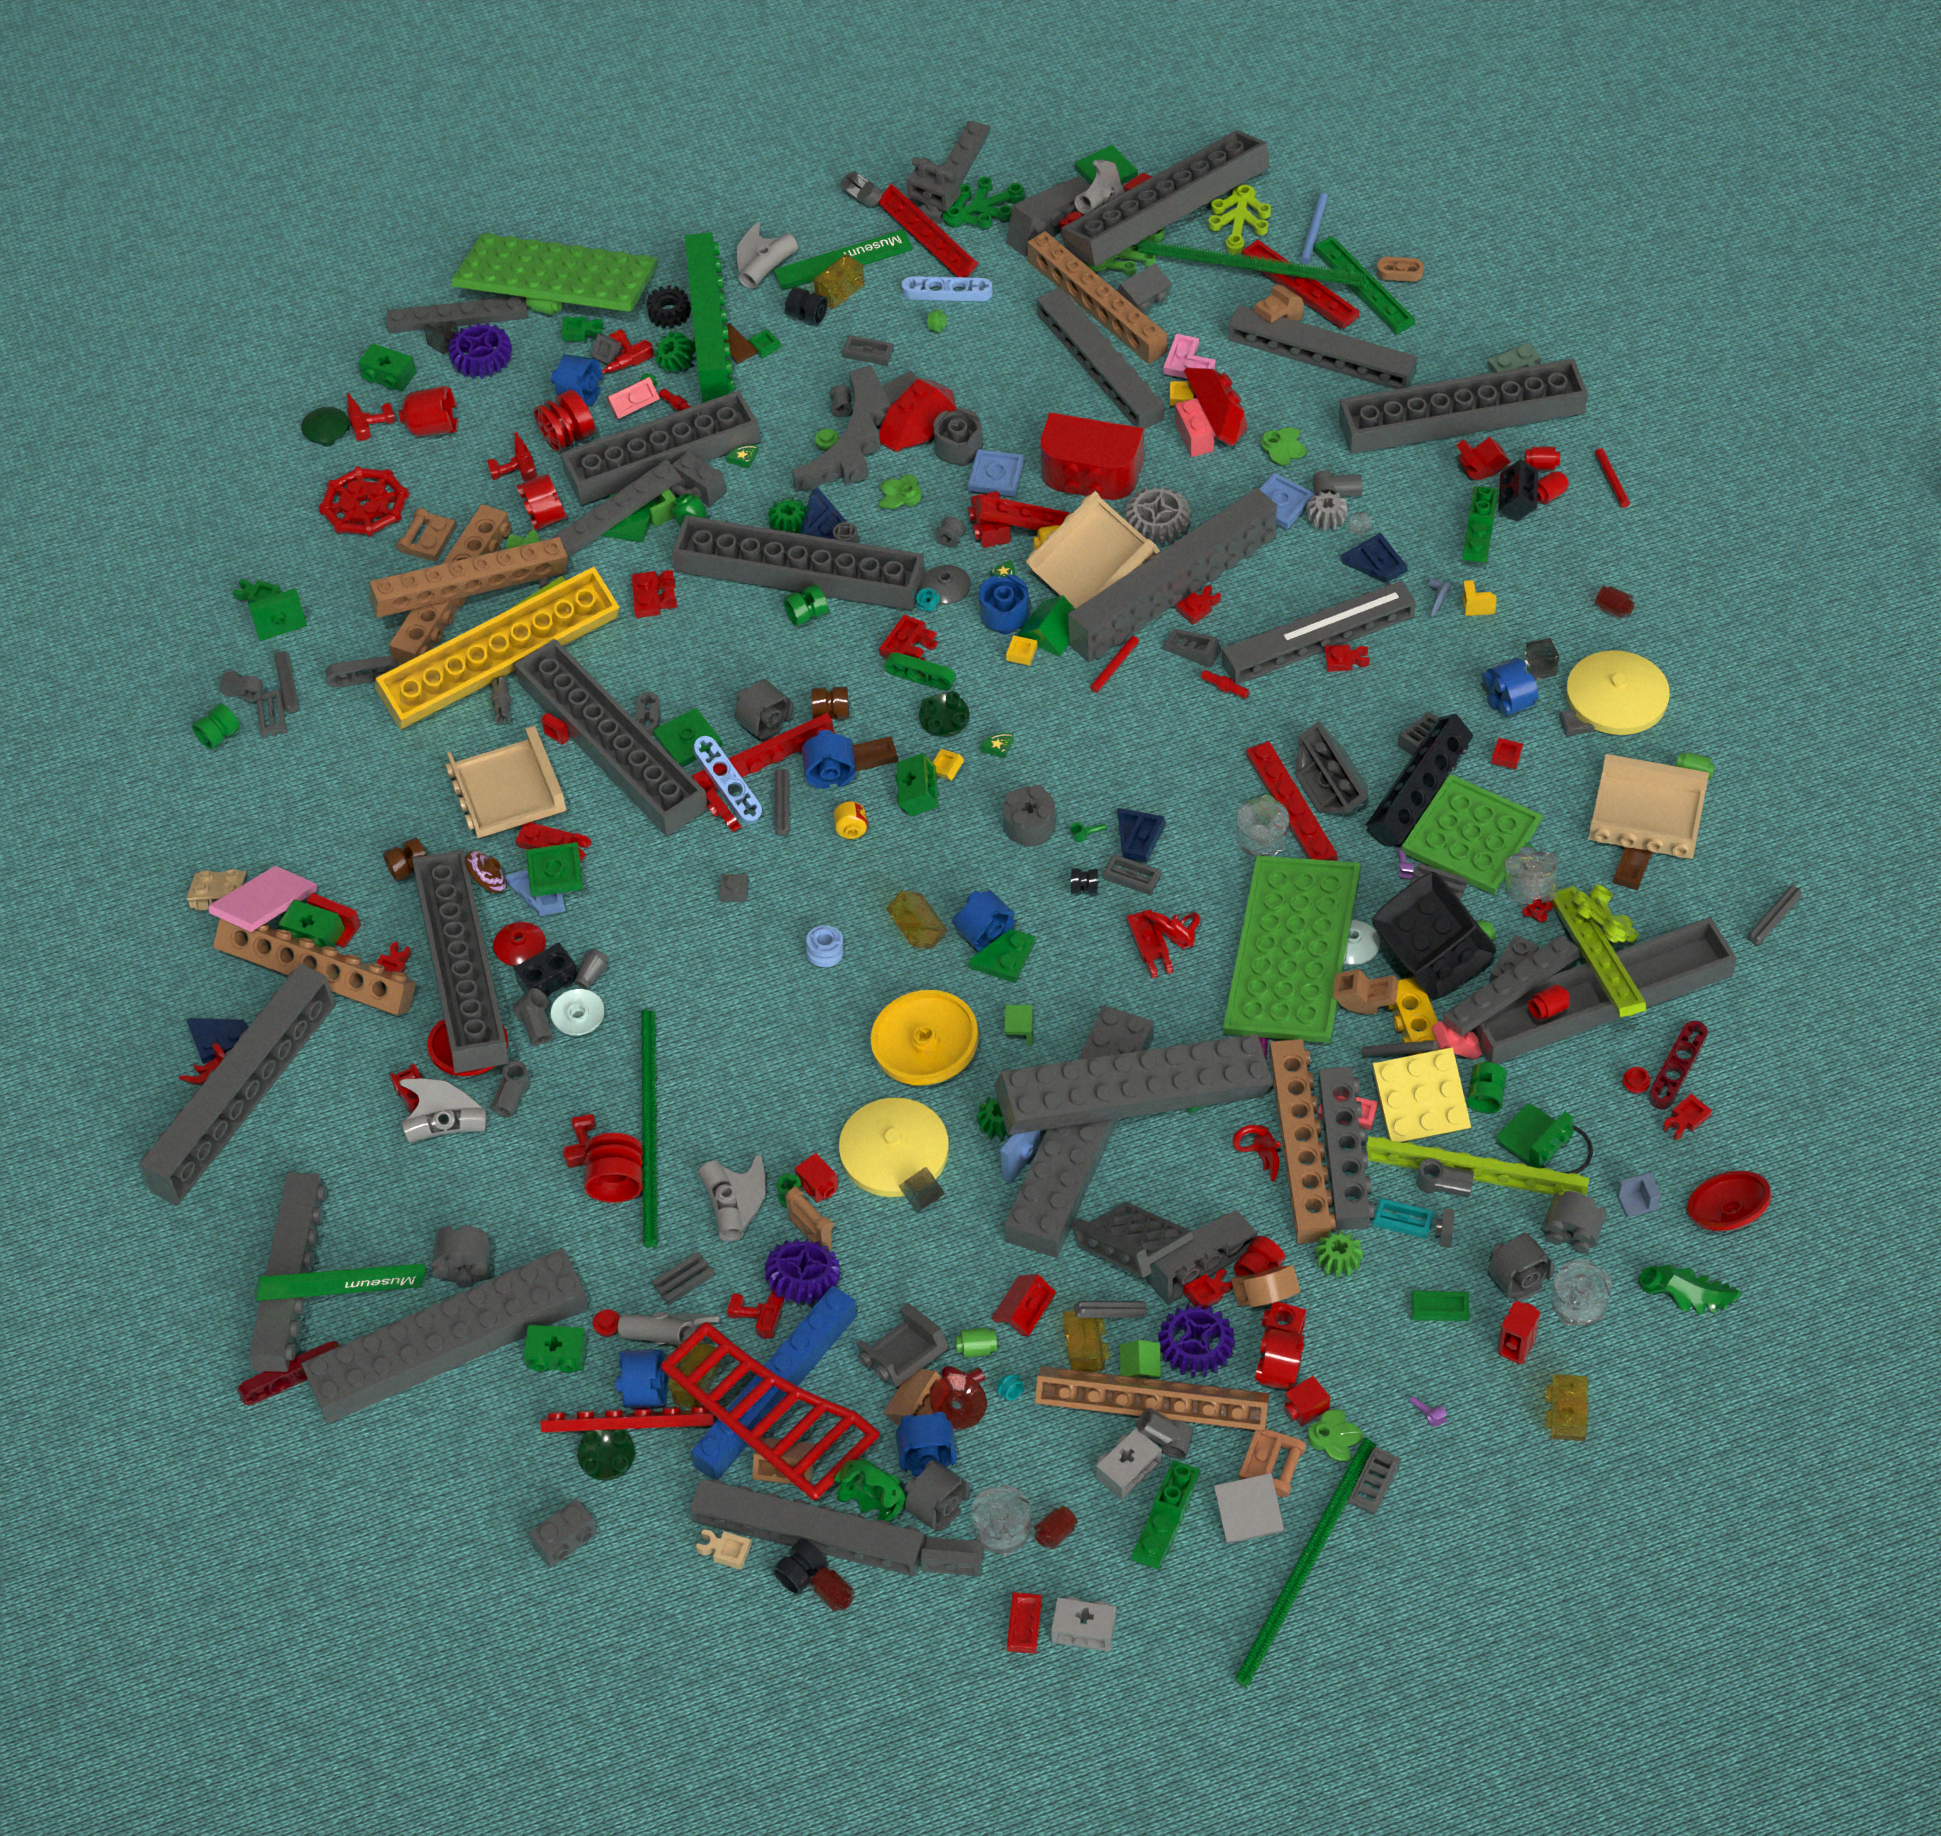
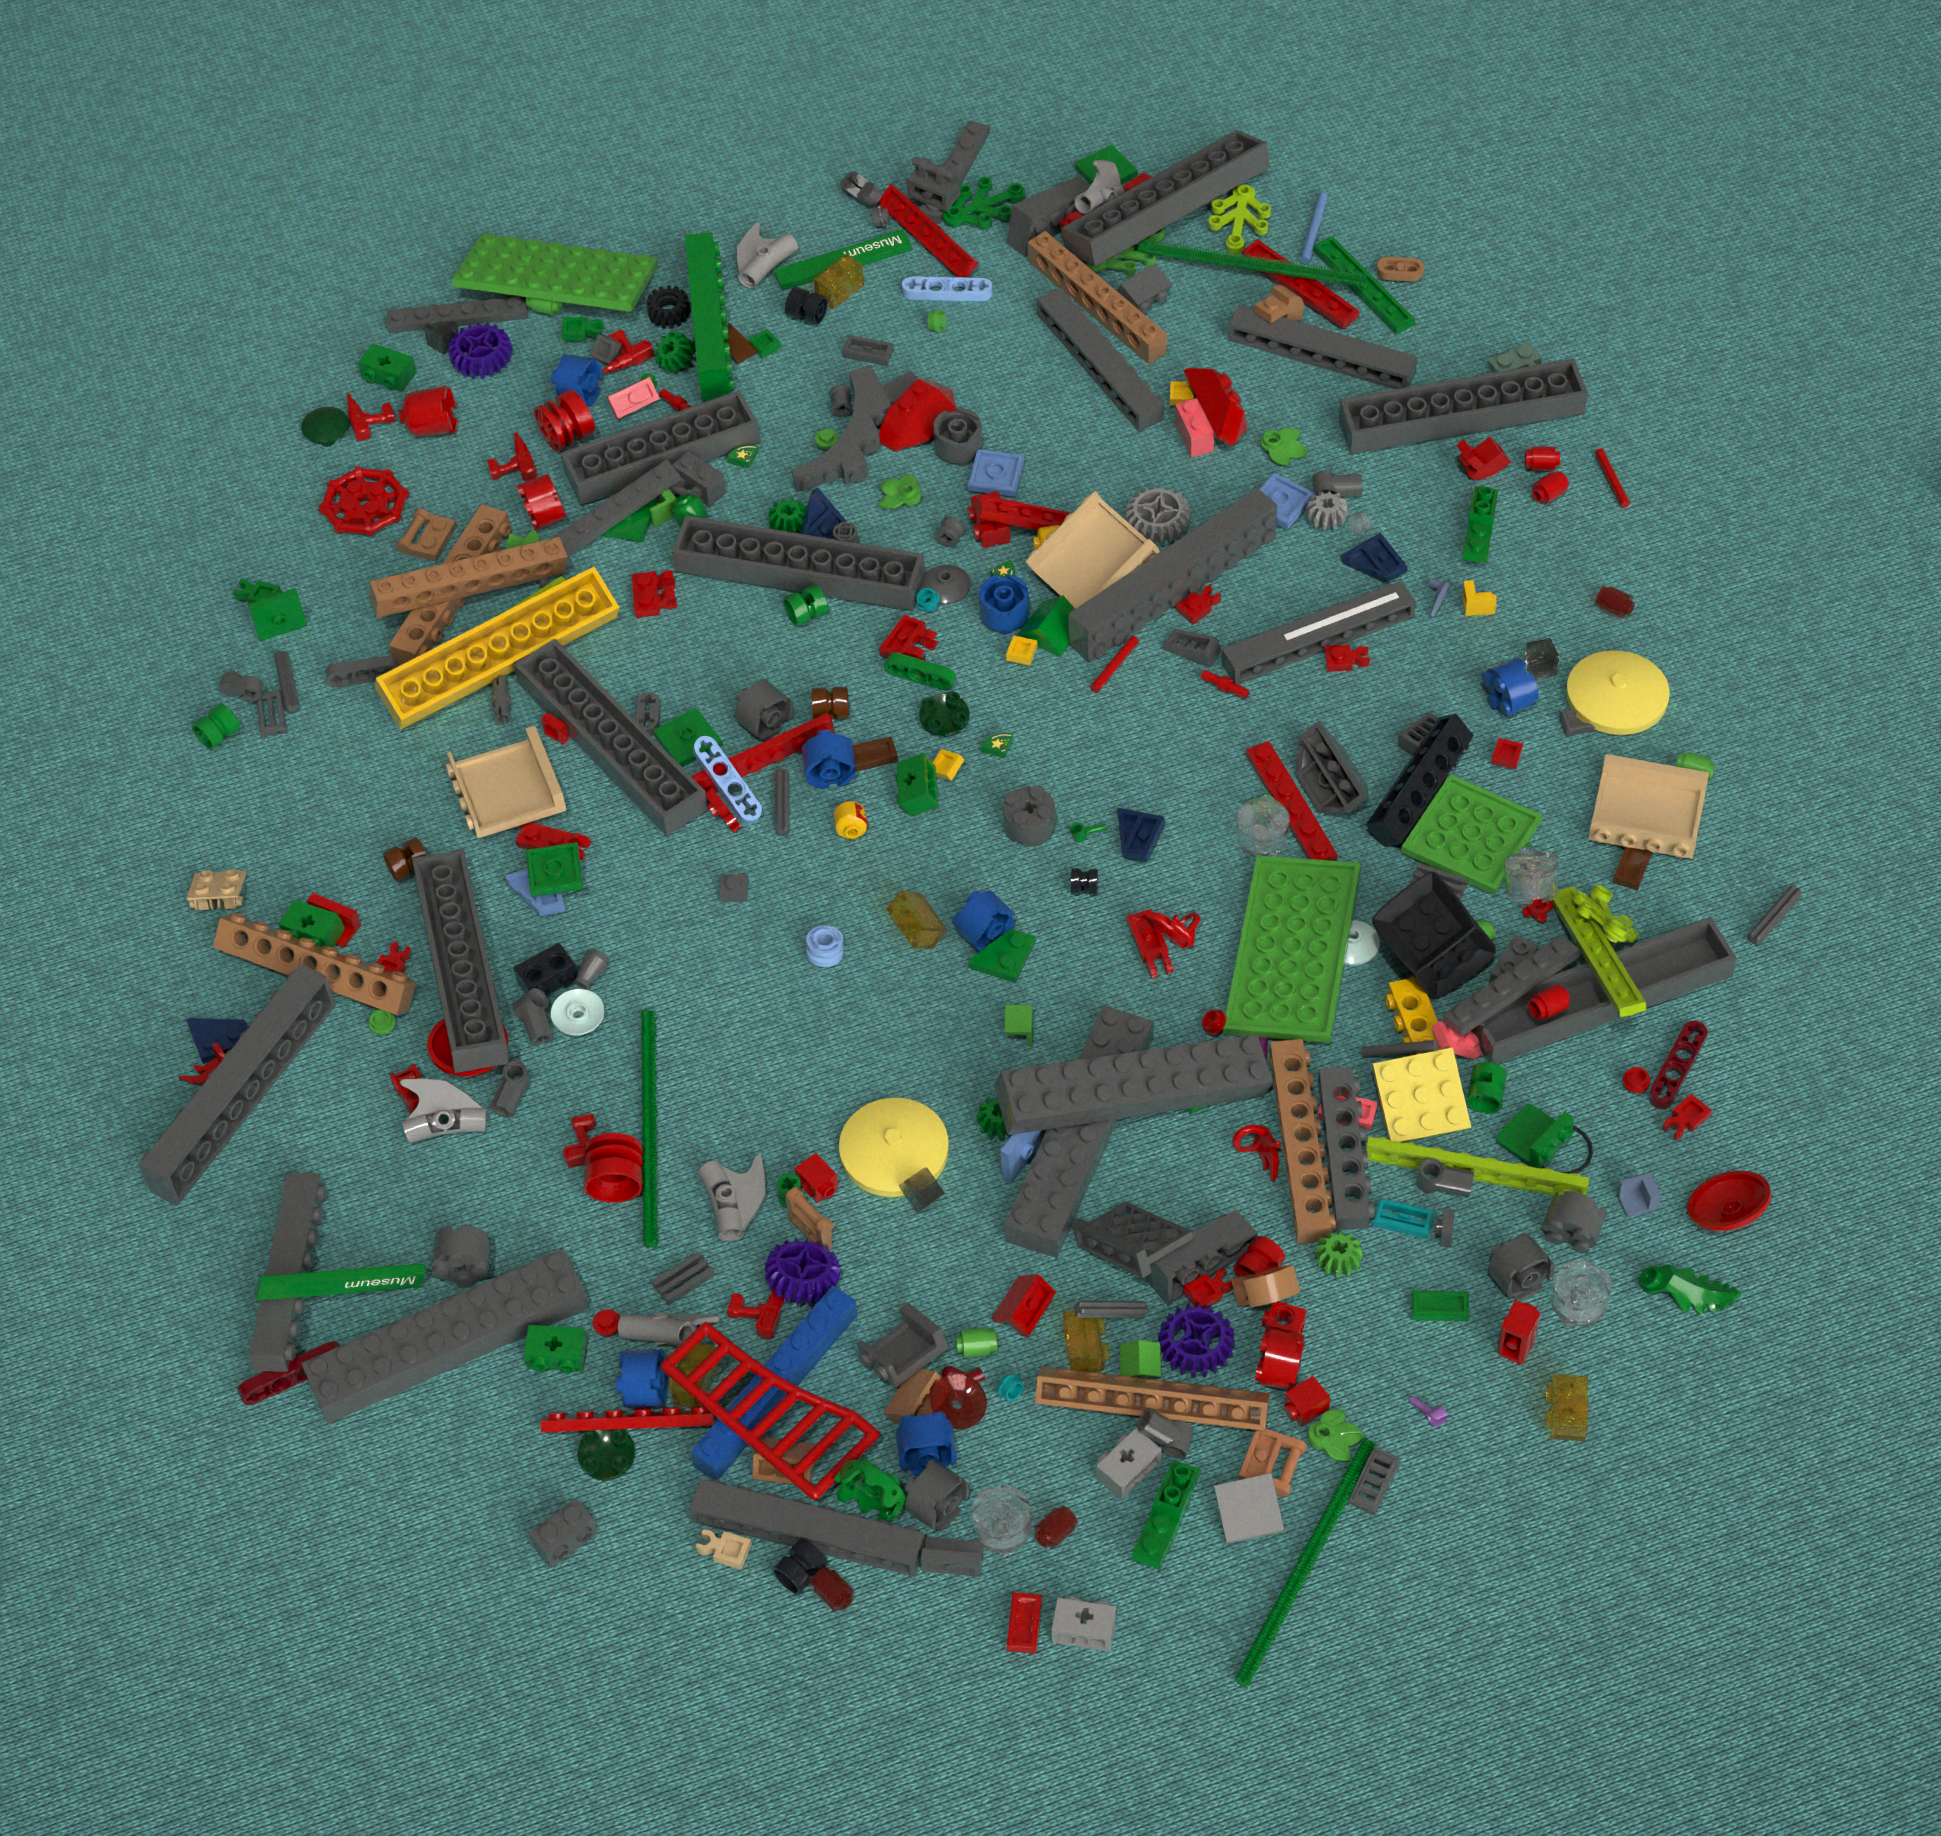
bright pink tile [209,866,317,932] -> none
reddish brown dish [465,850,507,893] -> none
red dish [493,922,546,967] -> none
yellow dish [871,990,979,1085] -> none
red brick [1040,412,1144,500] -> none
dark grey tile [1103,854,1162,895] -> none
bright pink plate [1163,334,1216,379] -> none
medium nougat brick [1333,969,1398,1014] -> none
medium lavender hand [1397,847,1414,879] -> none
black brick [1498,459,1539,521] -> none
none -> bright green plate [369,1009,396,1035]
none -> dark grey plate [872,205,890,227]
none -> red plate [1202,1009,1226,1036]

